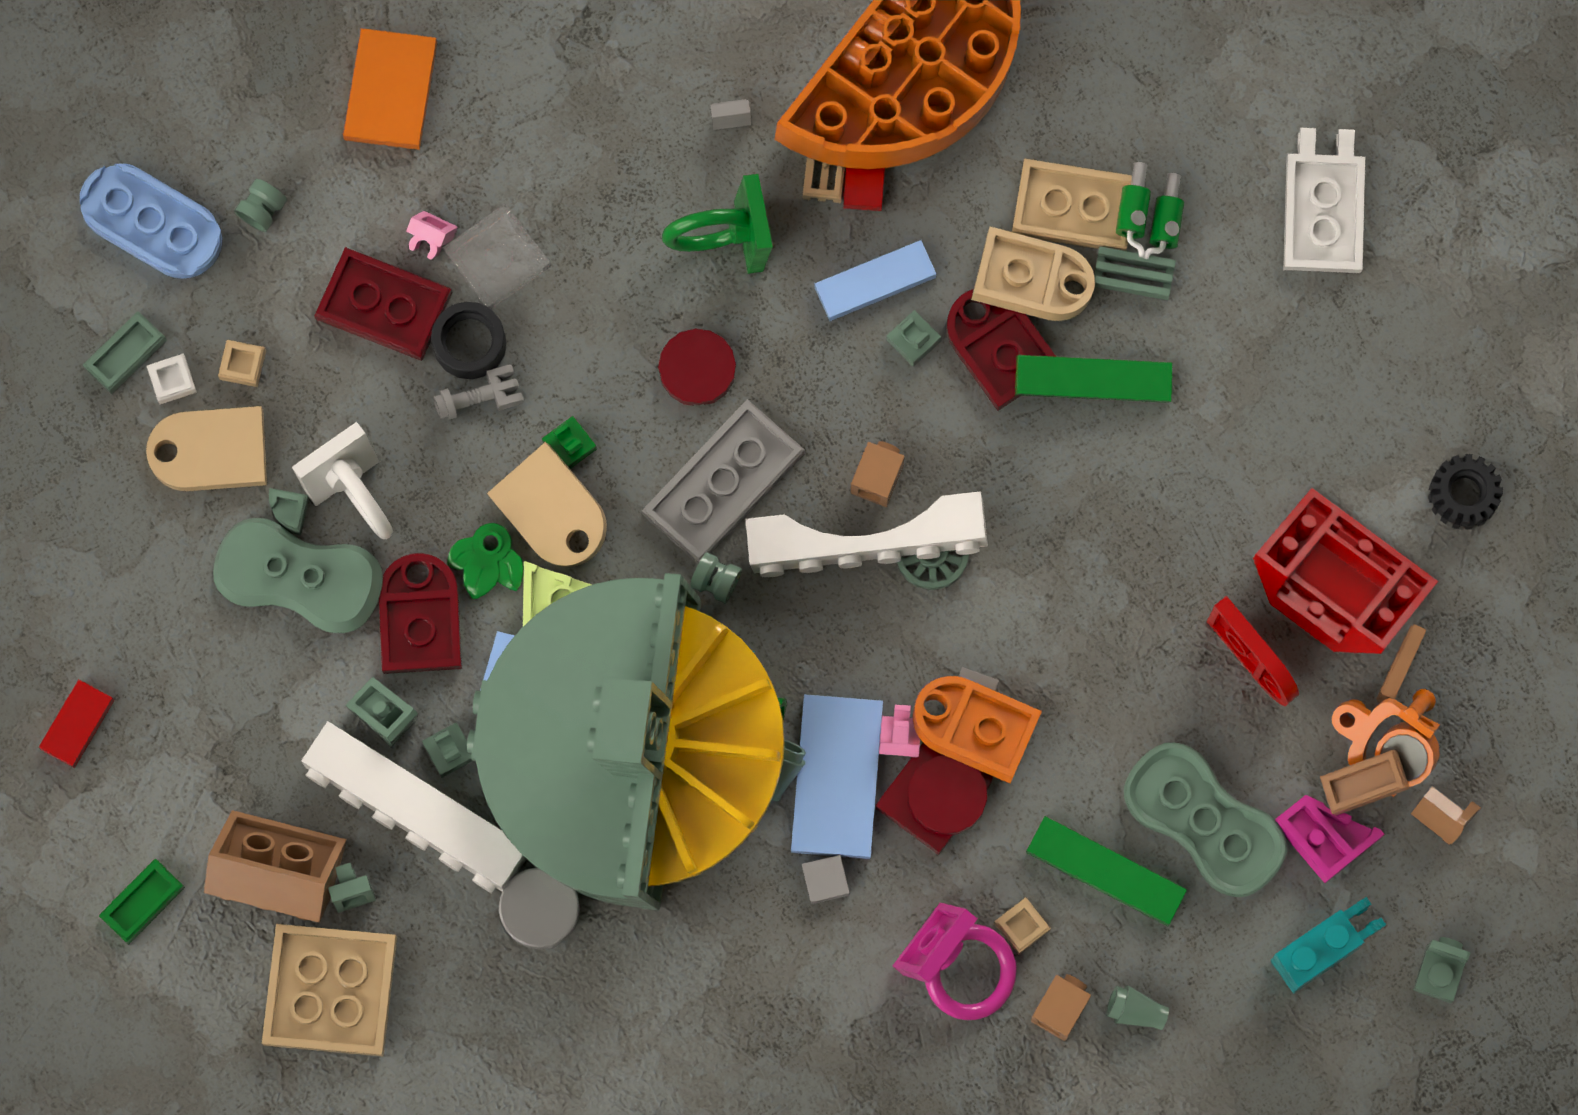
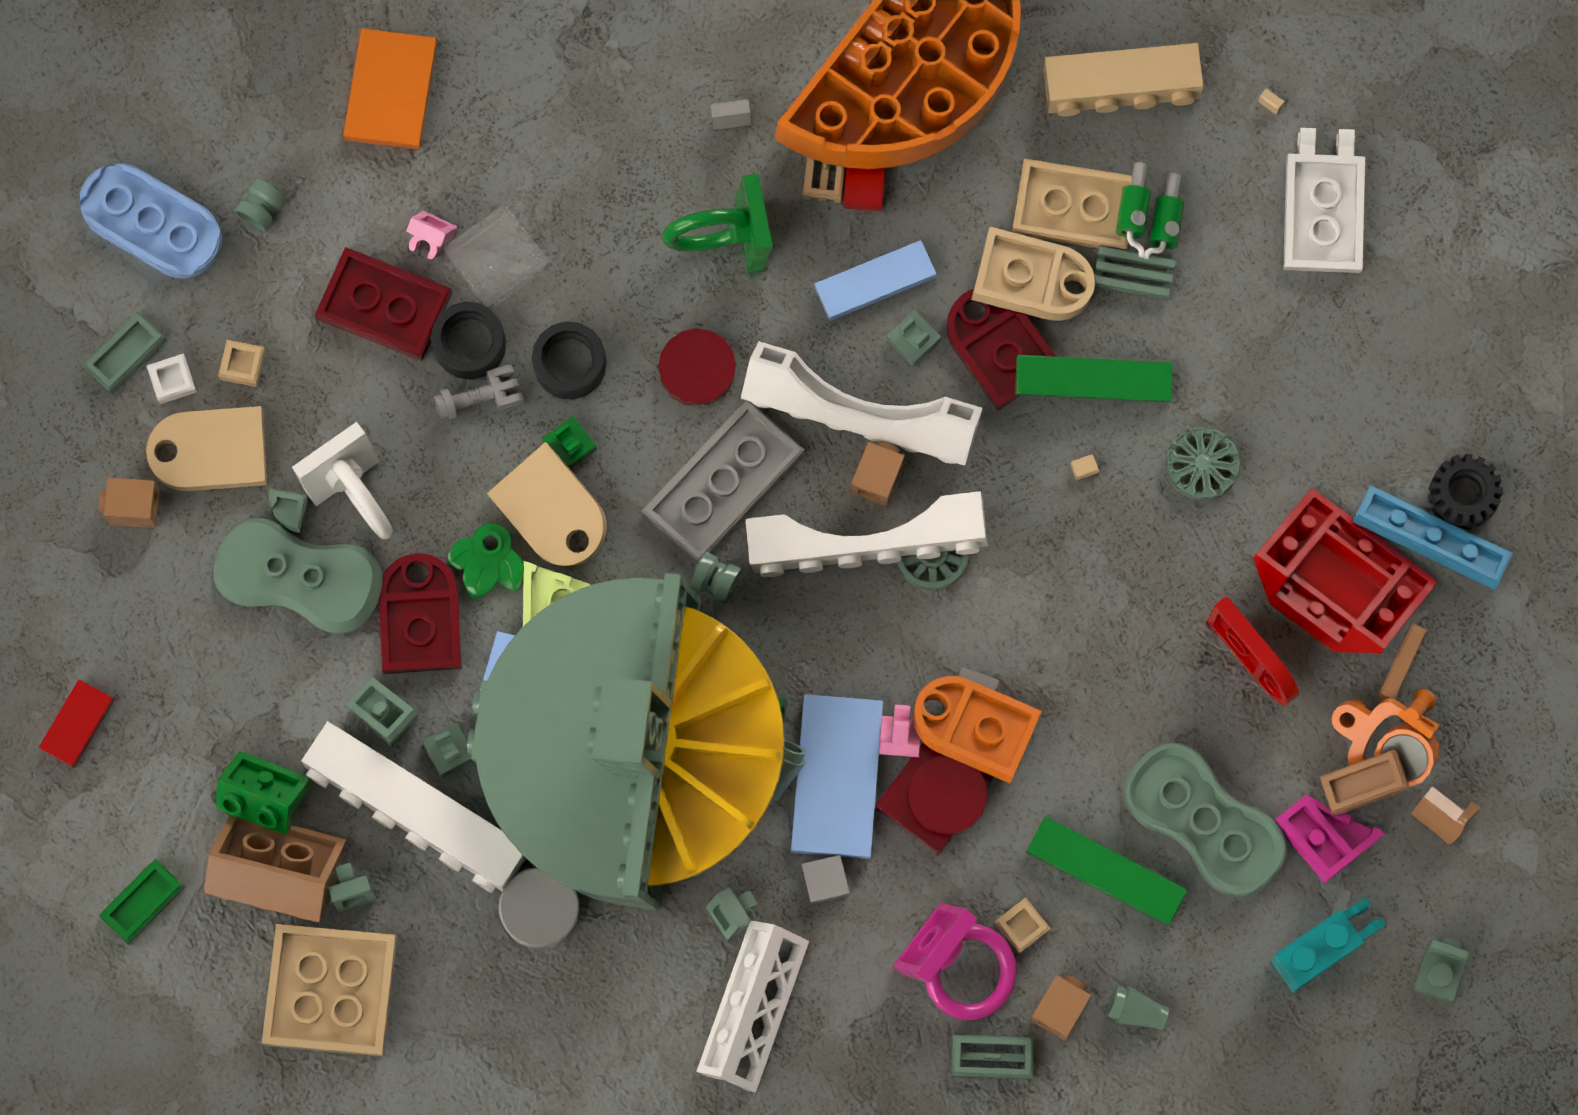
none -> medium nougat brick [99,478,160,528]
none -> green bracket [216,751,310,835]
none -> black tyre [532,321,607,400]
none -> white fence [696,921,809,1093]
none -> sand green tile [706,887,758,941]
none -> white arch [741,341,983,465]
none -> sand green tile [951,1035,1034,1079]
none -> tan brick [1043,43,1203,117]
none -> tan piece [1070,454,1099,481]
none -> sand green wheel [1166,427,1240,500]
none -> tan piece [1258,88,1285,115]
none -> dark azure tile [1352,485,1513,590]

